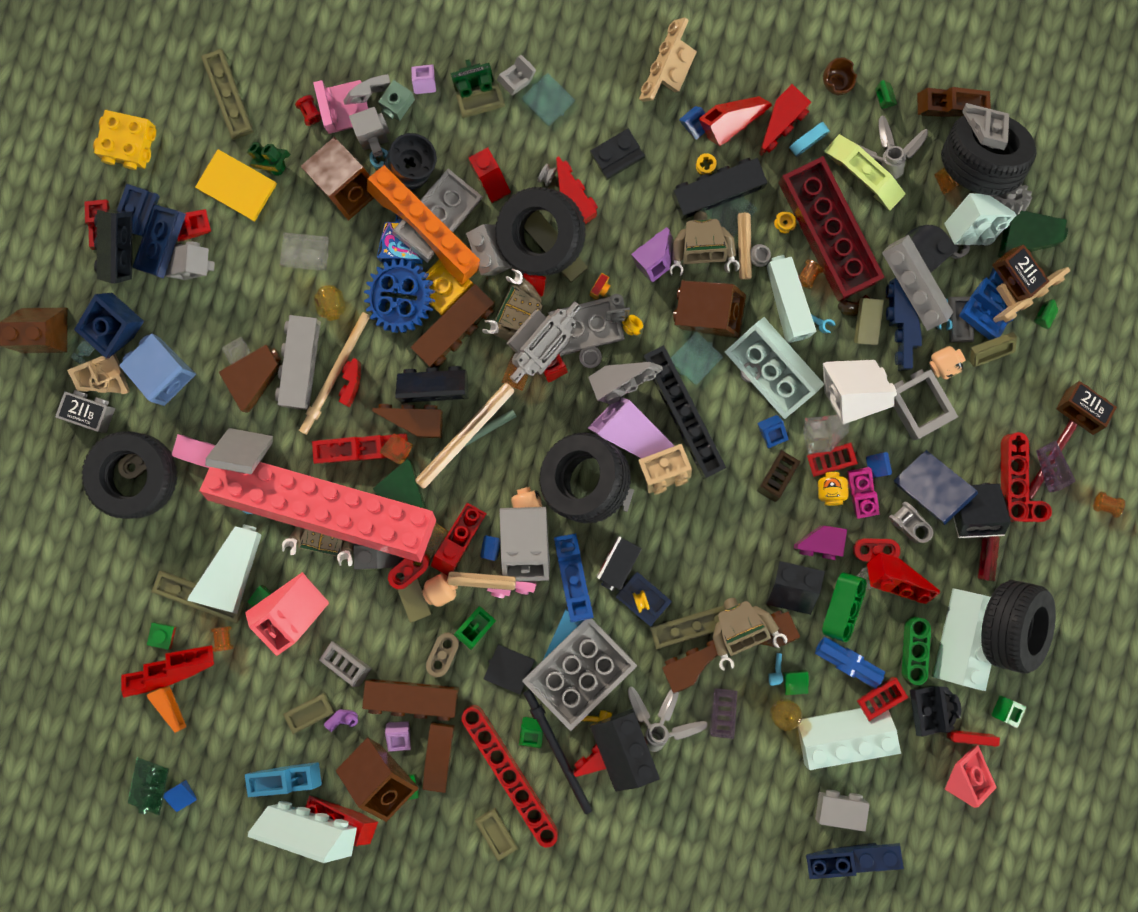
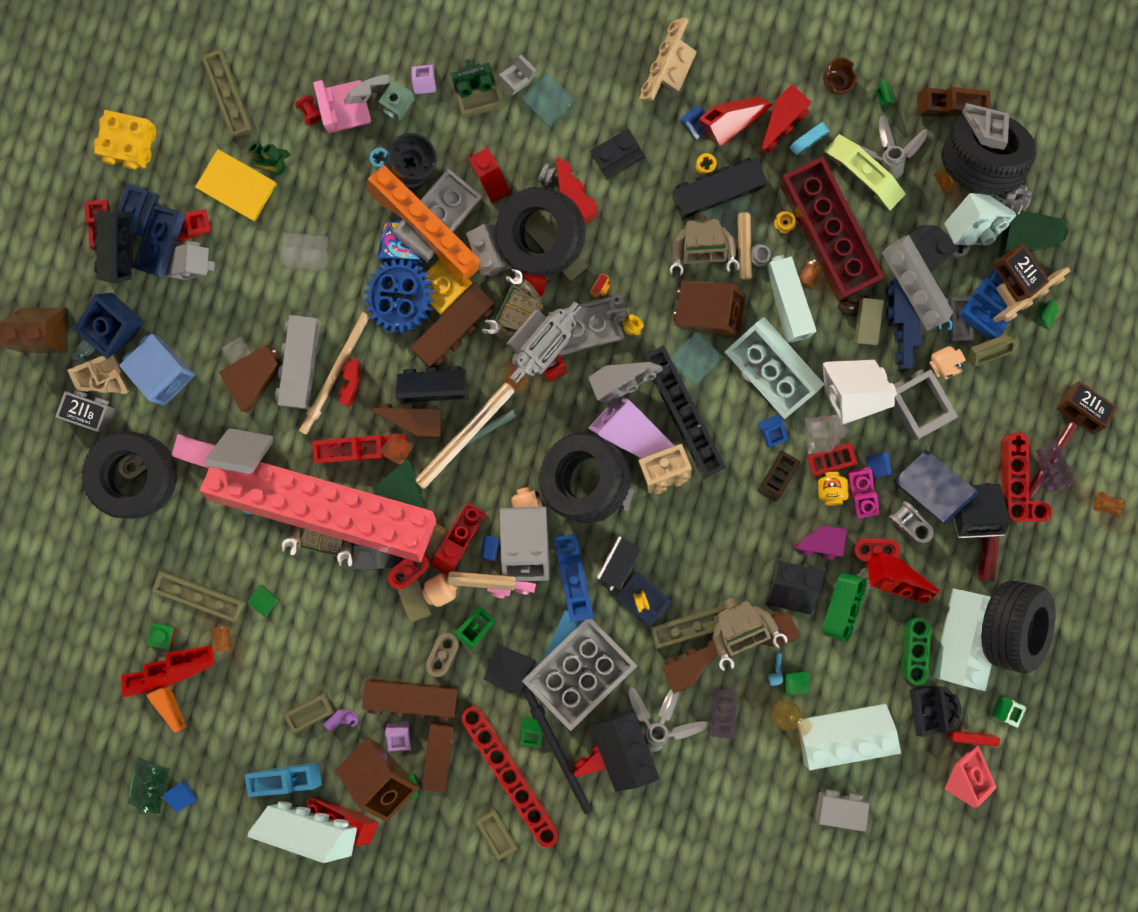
light aqua slope [188,524,261,614] -> none
coral slope [245,572,329,656] -> none
slope [301,137,374,221] -> none
clear yellow head [314,285,346,321] -> none
light grey slope [319,641,372,687] -> none
light grey brick [349,107,390,157] -> none
light grey plate [579,345,602,368] -> none
yellow hand [582,710,612,722] -> none
medium lavender slope [631,227,674,282] -> none
dark blue slope [806,843,904,879] -> none
medium azure hand [811,314,835,333] -> none
blue piece [815,637,885,689] -> none
red slope [856,677,908,721] -> none

